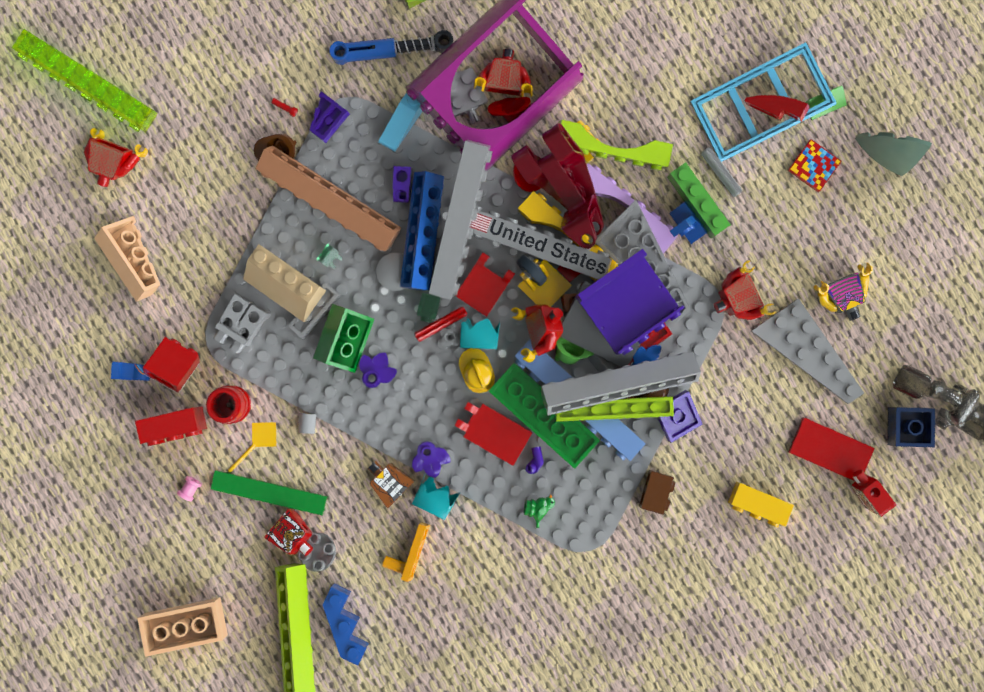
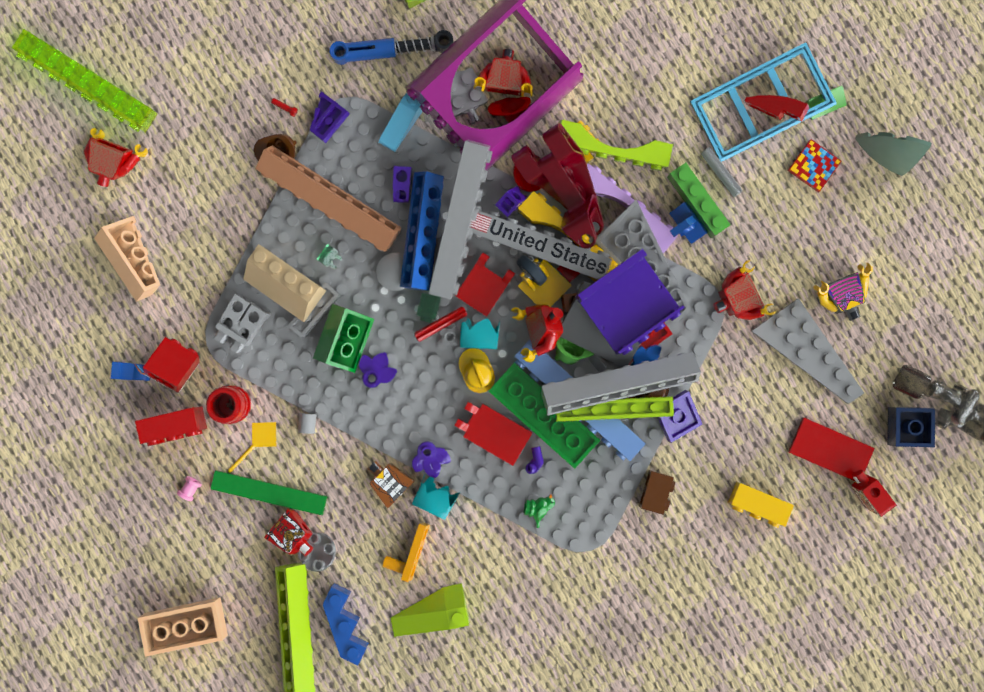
none -> lime wedge [391,583,470,637]
none -> dark purple leg [495,186,528,217]

